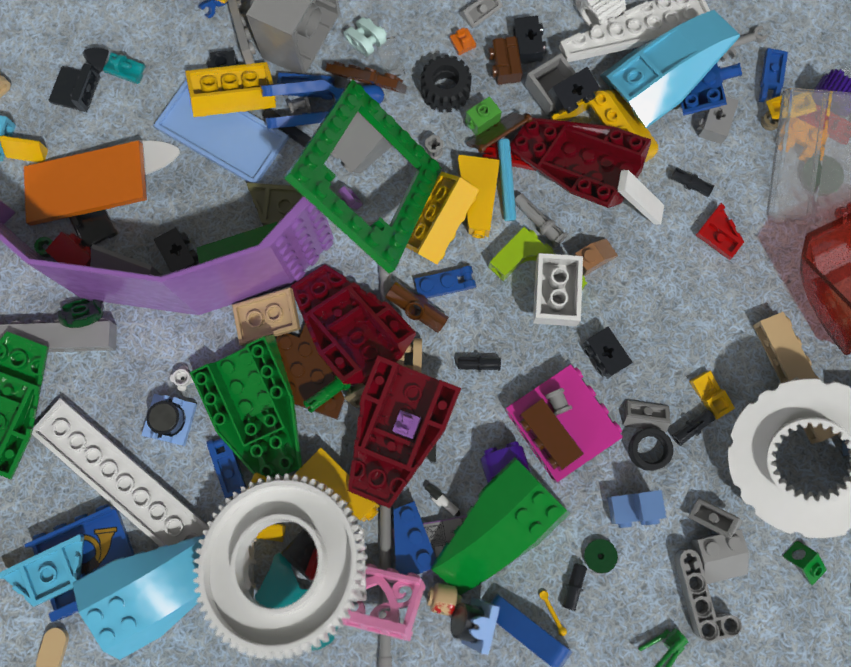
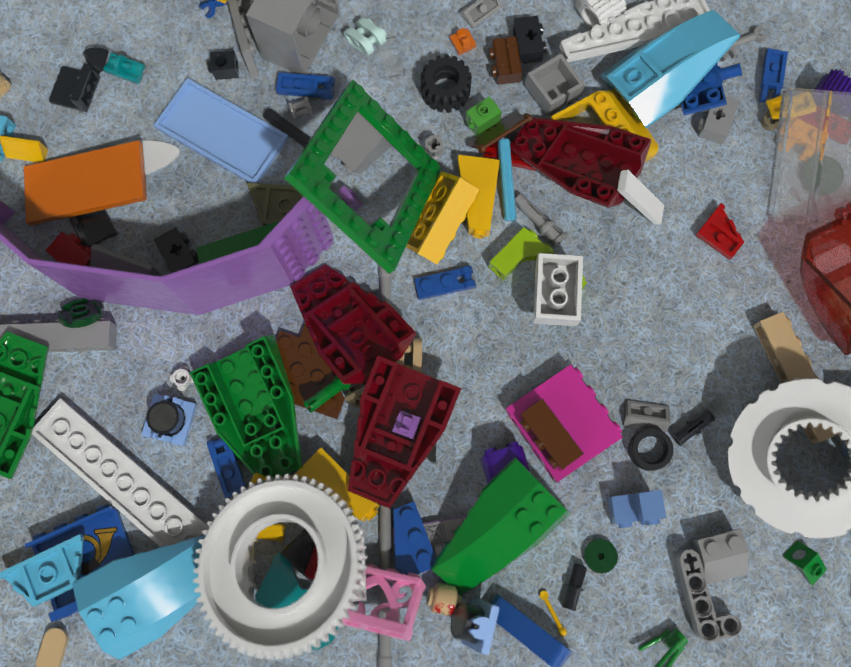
green bush [34,236,53,257] -> none
yellow slope [185,62,276,117] -> none
tan tile [232,287,301,346] -> none
blue piece [261,79,384,129] -> none
reddish brown wing [325,61,407,94] -> none
reddish brown piece [385,281,449,333] -> none
piece [425,483,460,517] -> none
black axle [458,355,501,372] -> none
light grey bush [545,388,573,416] -> none
black brick [547,66,600,115] -> none
medium nougat slope [574,239,618,276] -> none
black brick [583,326,633,379] -> none
black pin [670,167,715,197] -> none
light grey slope [688,498,743,539] -> none
yellow slope [689,370,735,420] -> none

